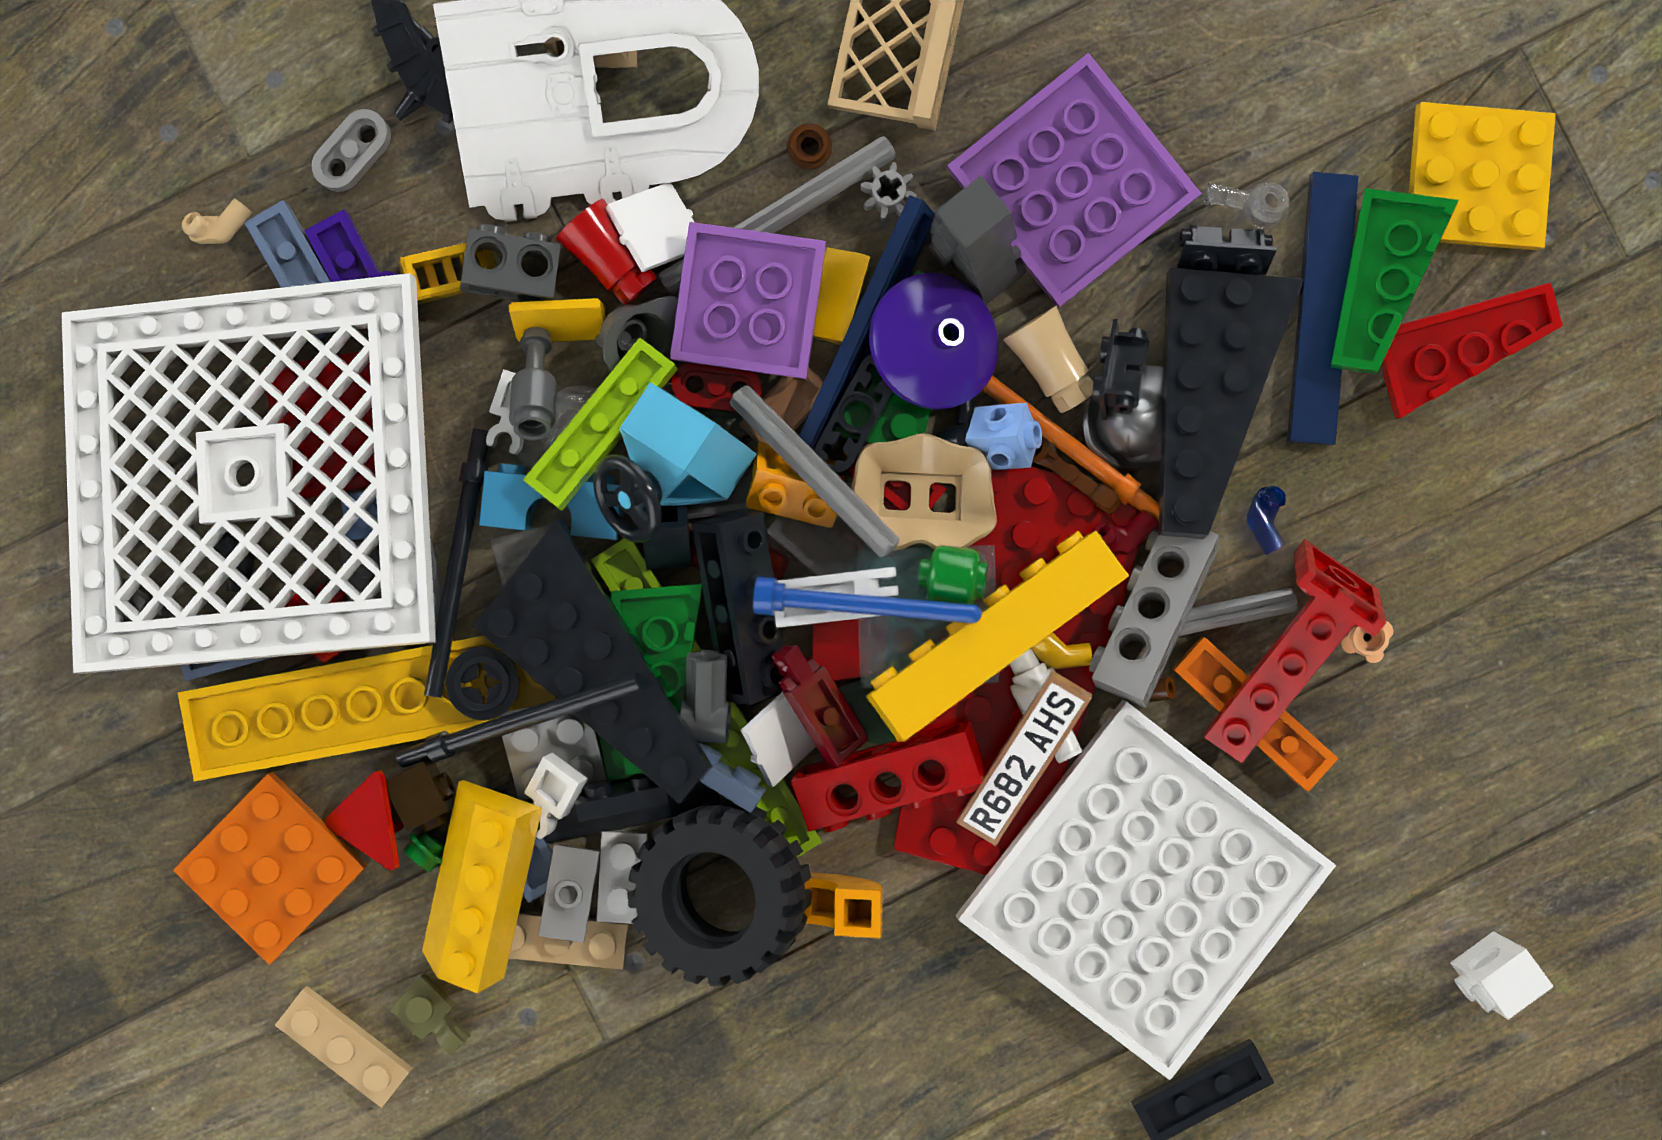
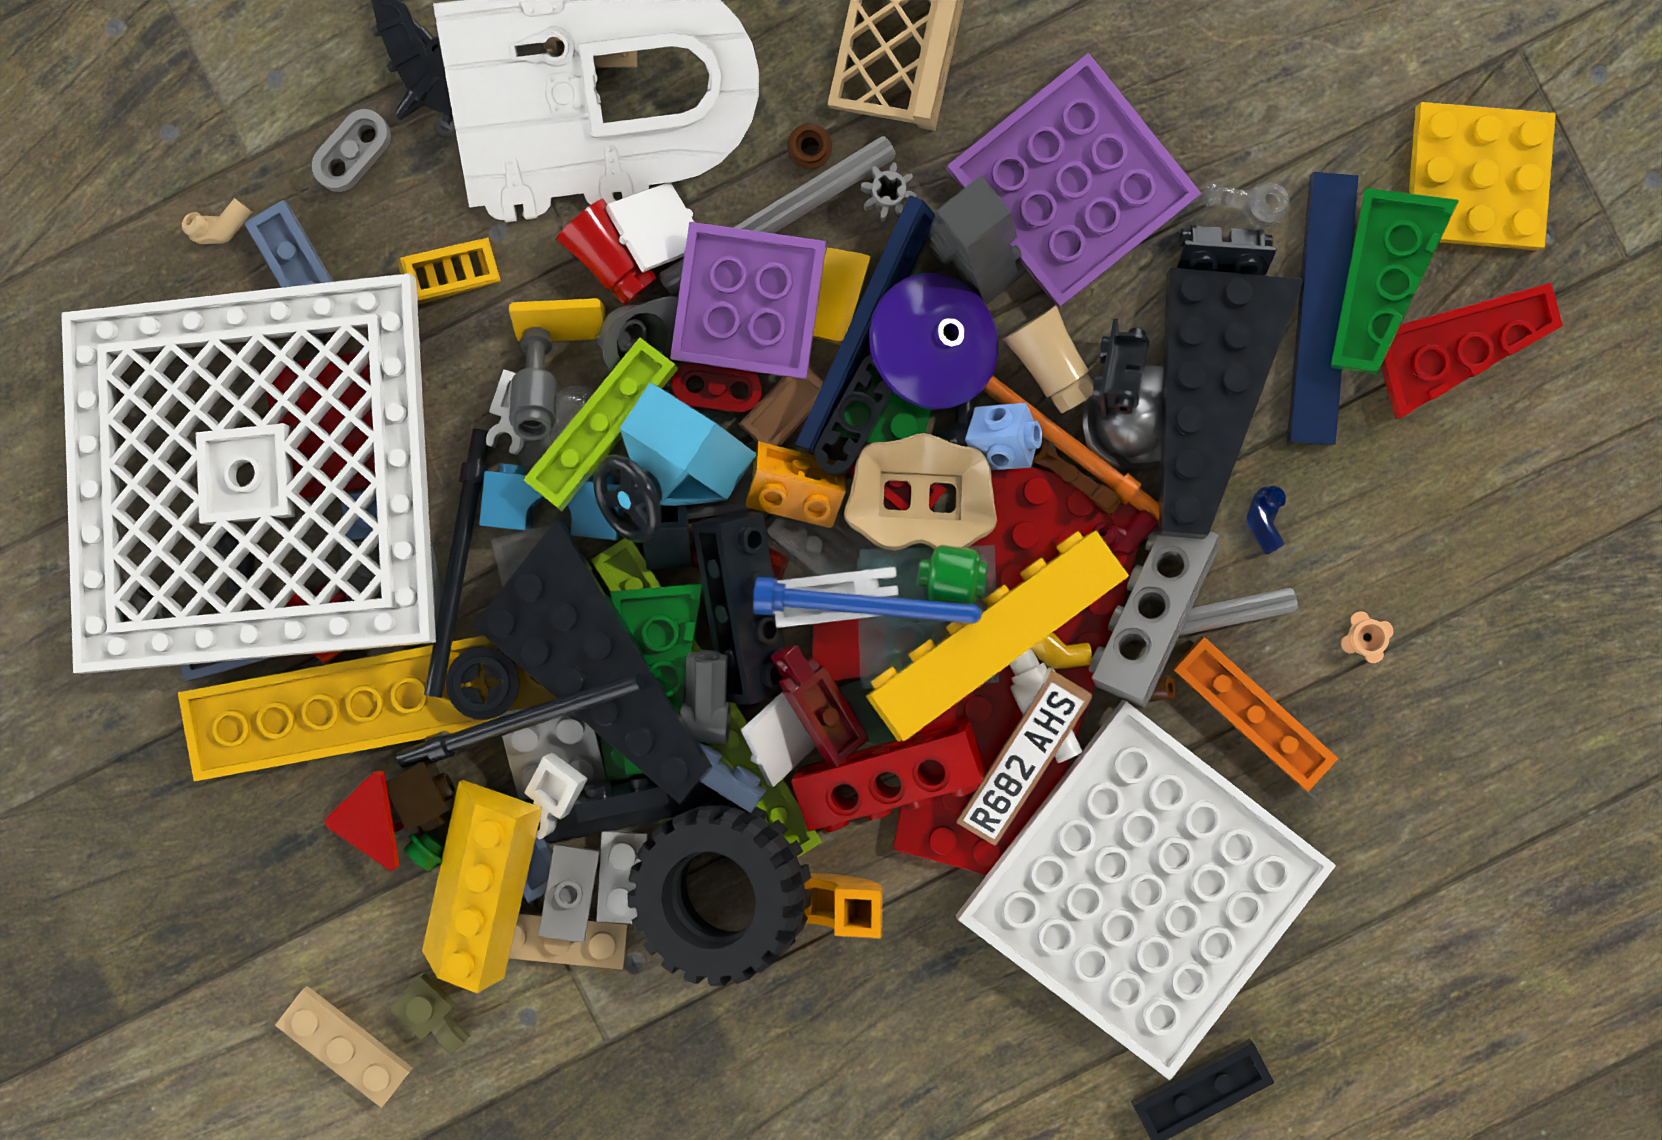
orange plate [173,772,368,965] -> none
dark purple hinge [304,209,397,282] -> none
dark grey brick [460,224,561,302] -> none
light grey axle [730,385,900,558] -> none
red bracket [1204,539,1387,763] -> none
white brick [1450,931,1554,1020] -> none

